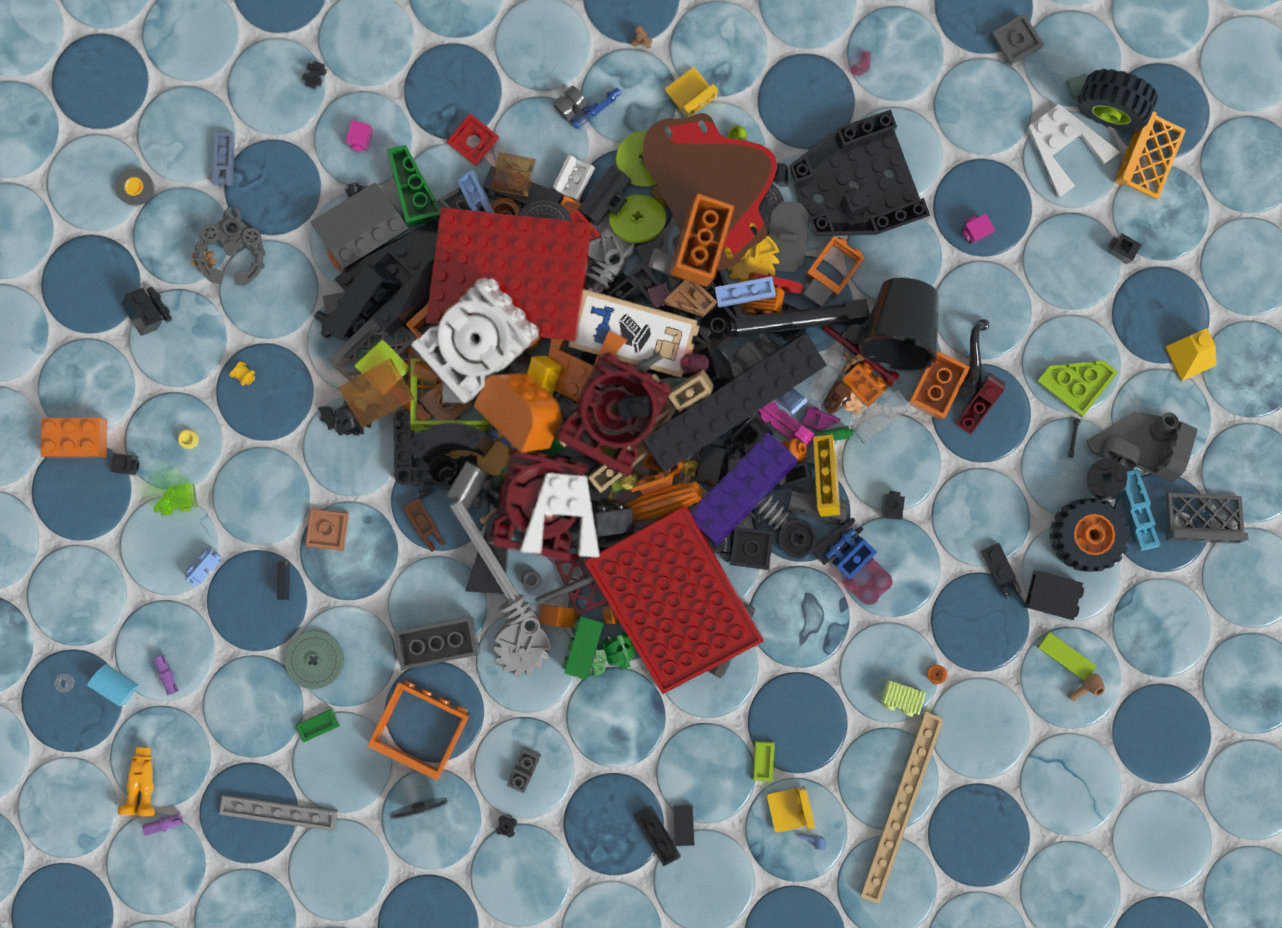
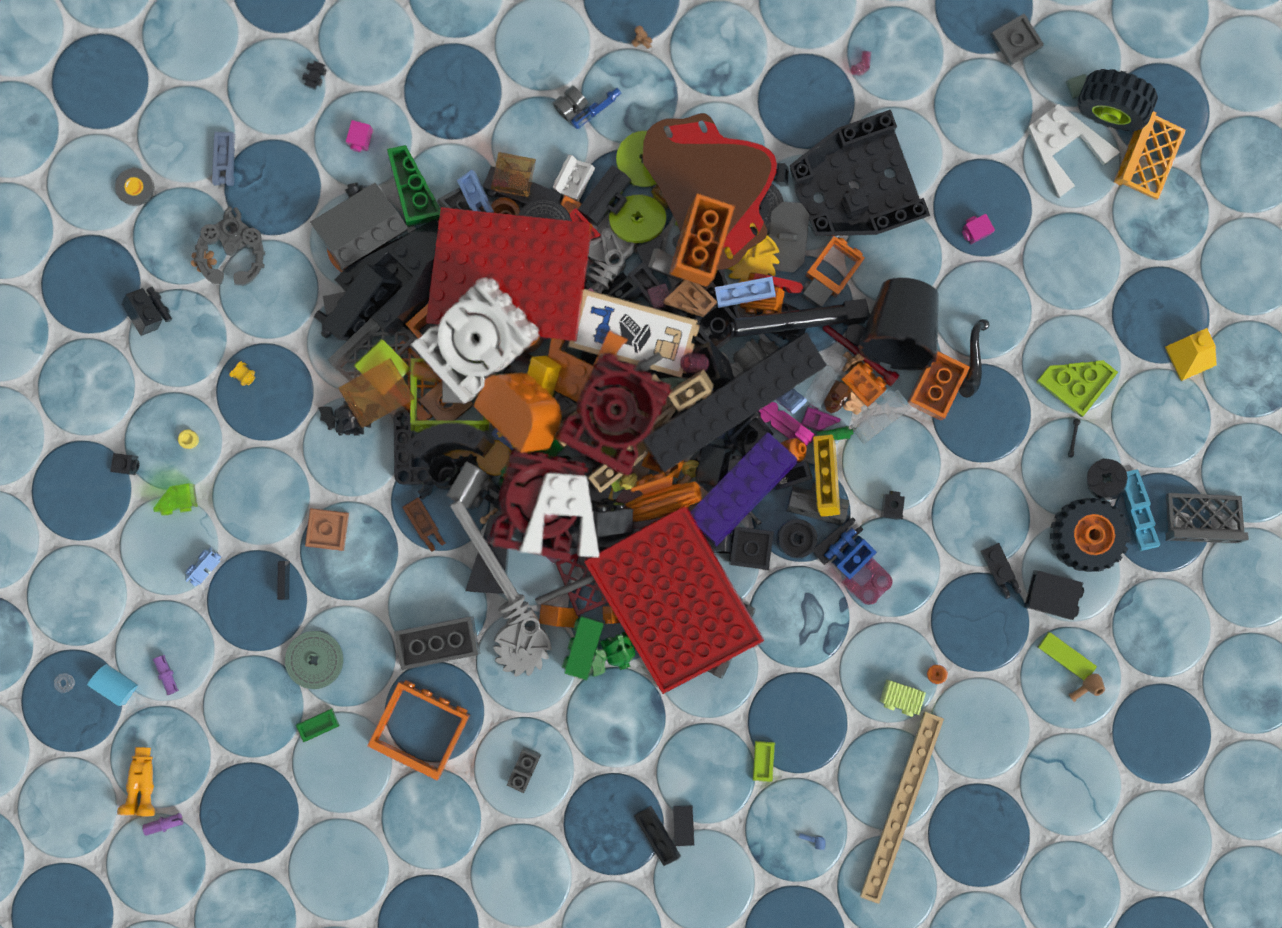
orange brick [40,418,107,458] -> none
light grey tile [219,794,338,831] -> none
black piece [389,797,448,819] -> none
red piece [446,113,499,167] -> none
black plate [496,815,517,837] -> none
dark grey plate [522,570,541,589] -> none
black bracket [618,395,651,420] -> none
yellow bracket [665,67,718,118] -> none
lime tile [728,125,747,141] -> none
light grey piece [753,494,792,532] -> none
yellow bracket [767,786,815,833] -> none
dark red slope [955,373,1006,434] -> none
dark grey panel [1087,412,1197,483] -> none
black brick [1108,233,1142,265] -> none

